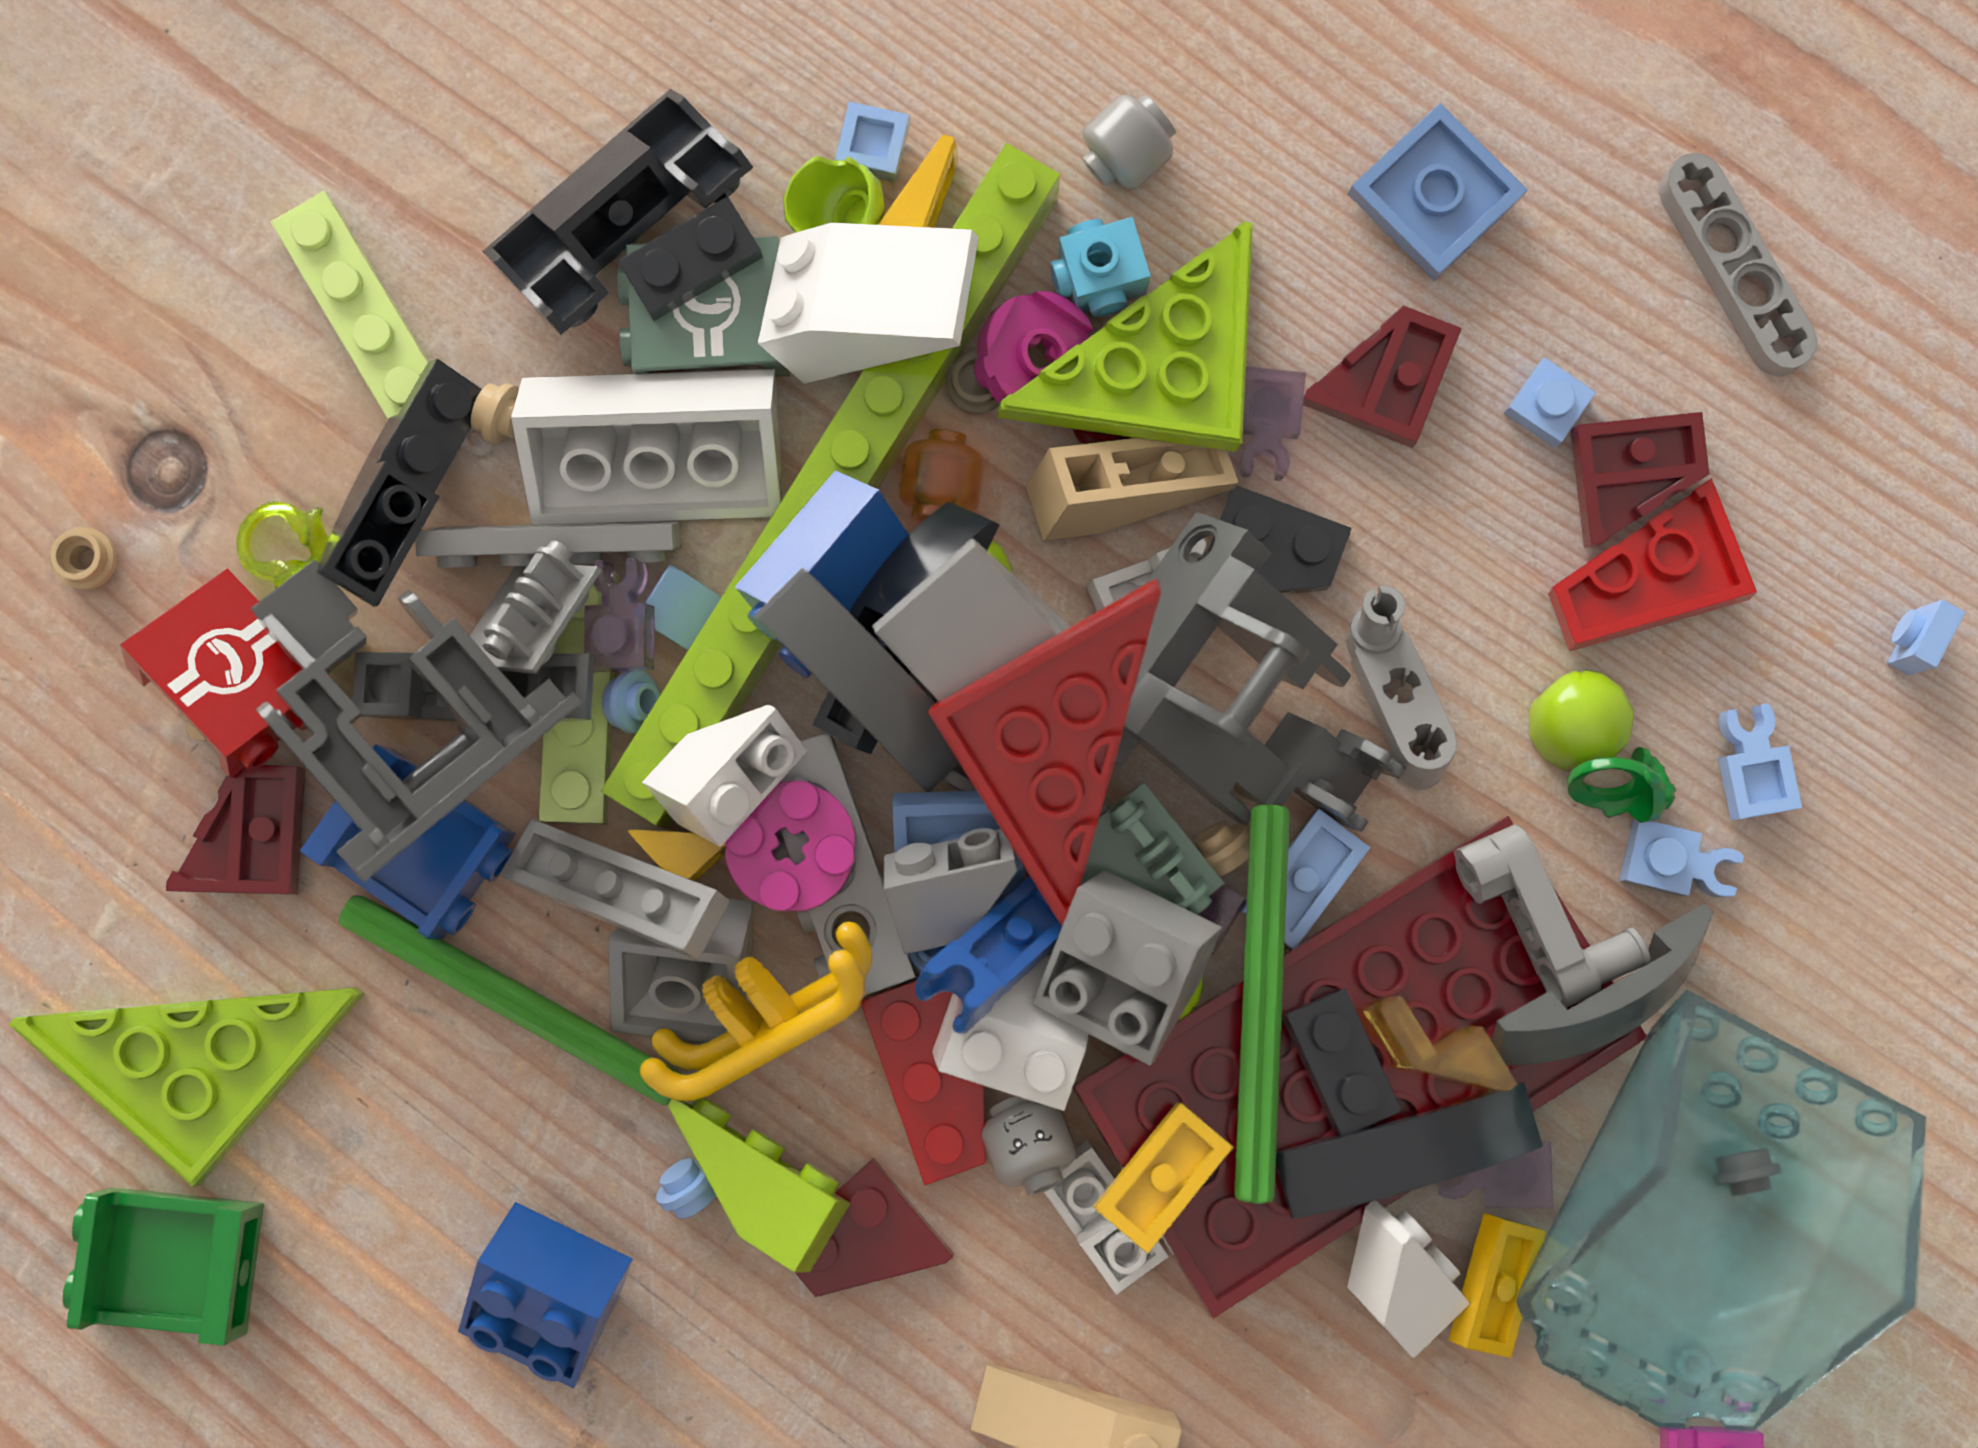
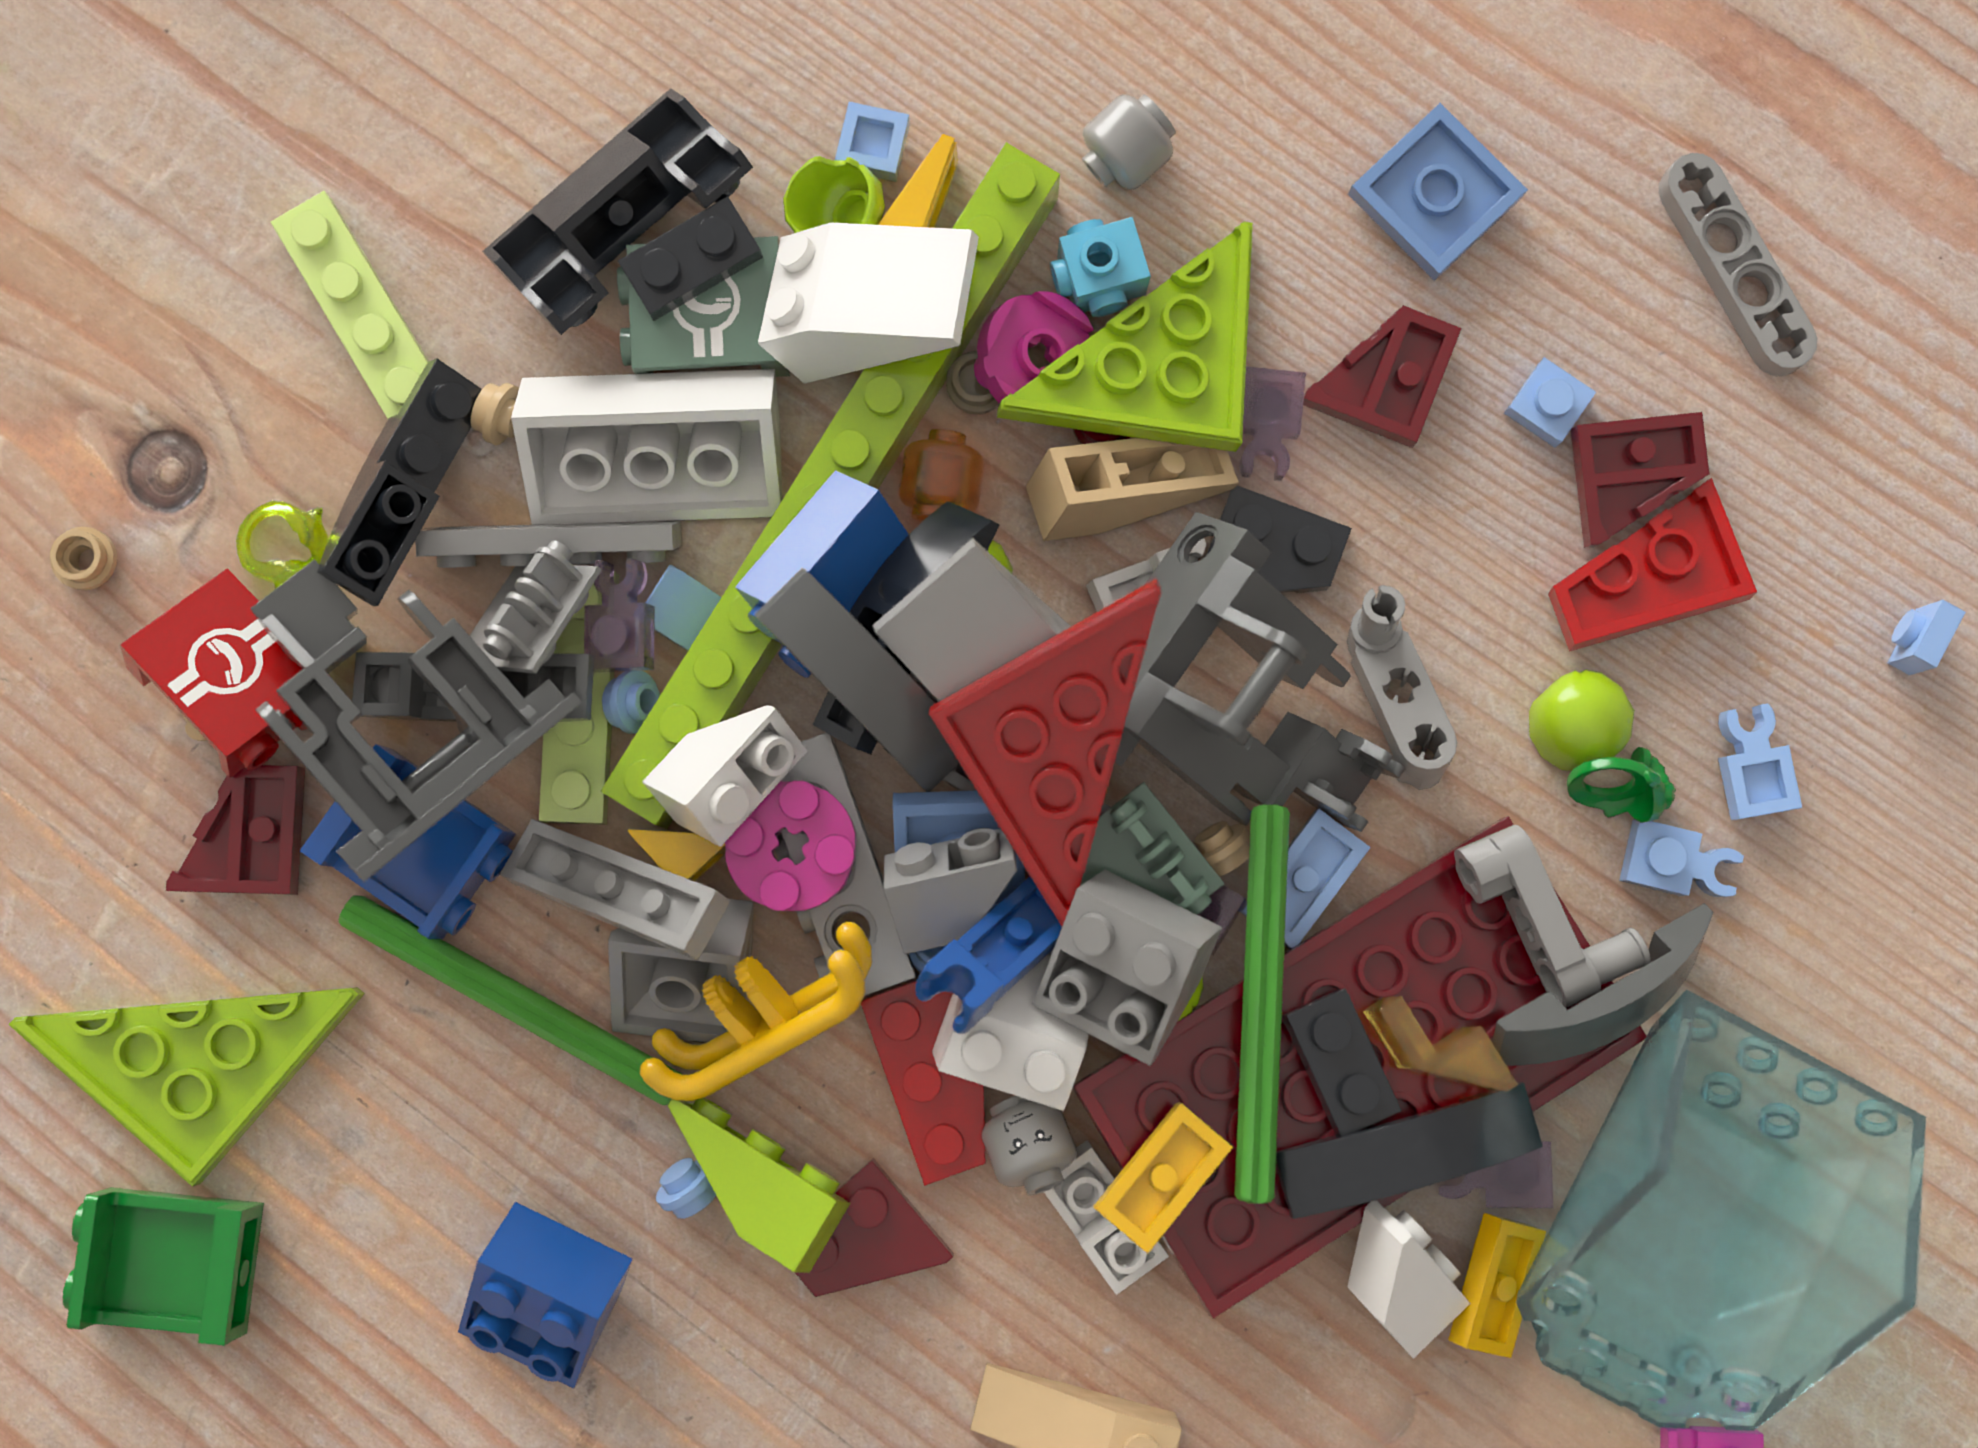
dark grey plate [1713,1148,1782,1196] -> none

